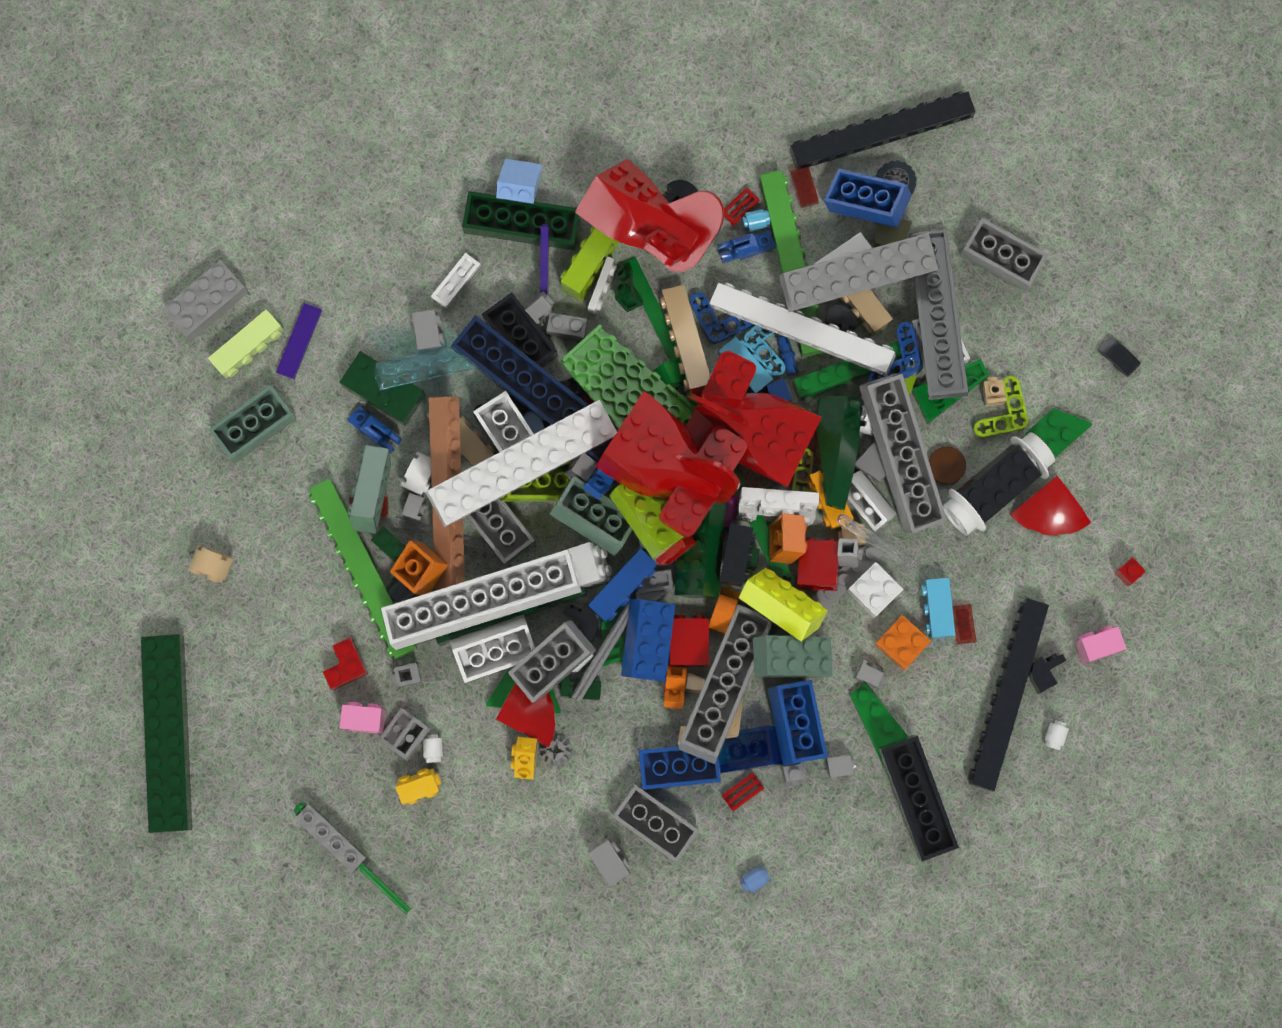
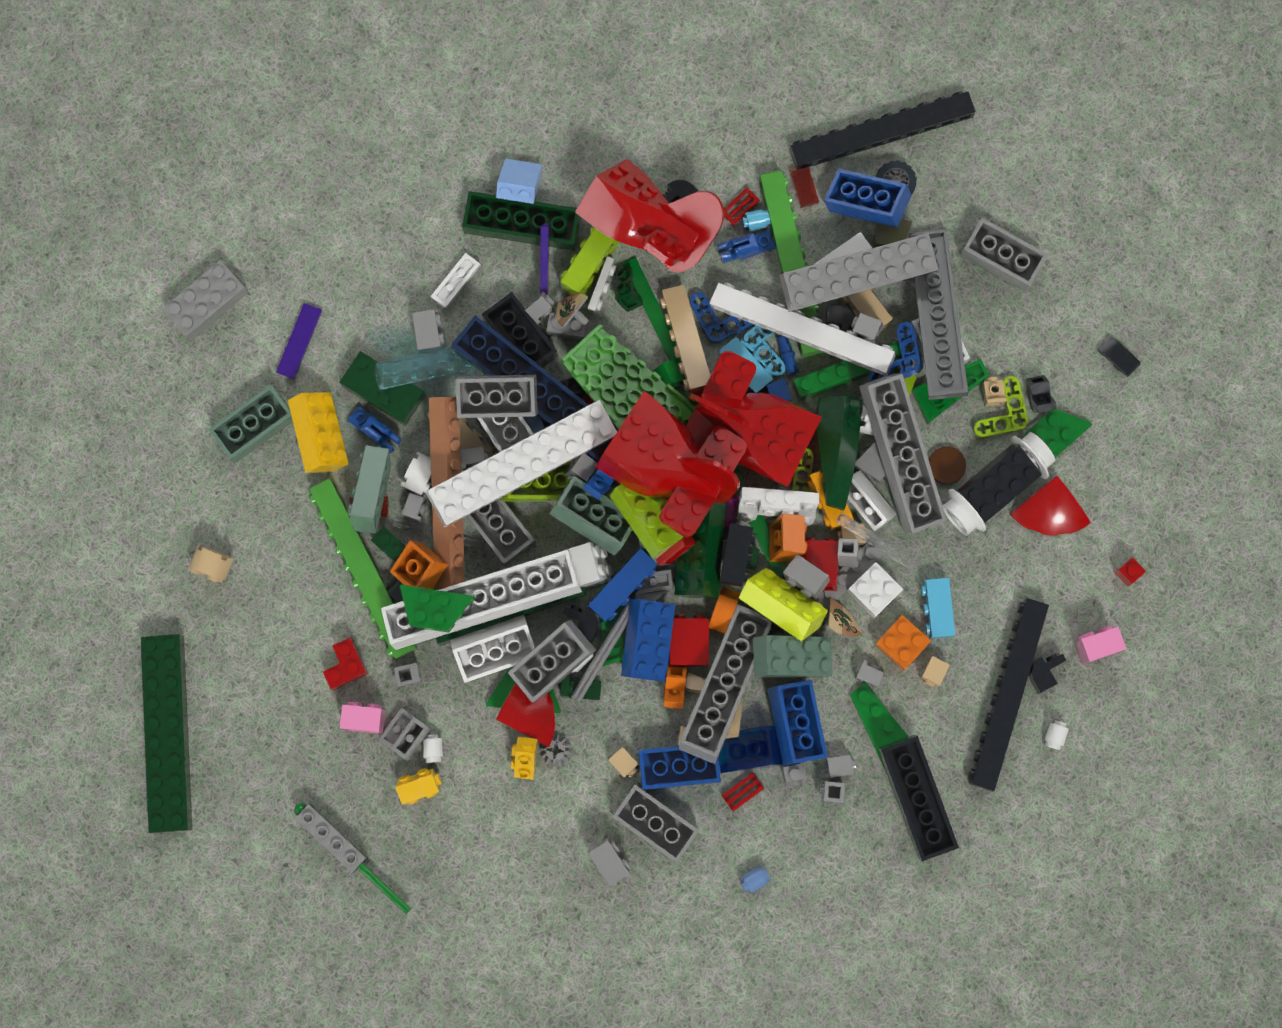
yellowish green brick [208,310,284,379] -> none
clear red plate [952,604,977,645] -> none
none -> yellow brick [288,392,349,473]
none -> green wing [400,585,475,633]
none -> light grey brick [456,375,538,418]
none -> light grey brick [461,447,489,471]
none -> shield [556,293,589,327]
none -> tan brick [608,747,639,778]
none -> light grey brick [783,554,830,599]
none -> light grey brick [819,781,845,803]
none -> shield [821,598,862,638]
none -> light grey brick [851,313,884,344]
none -> tan brick [920,656,950,688]
none -> black brick [1026,375,1057,413]

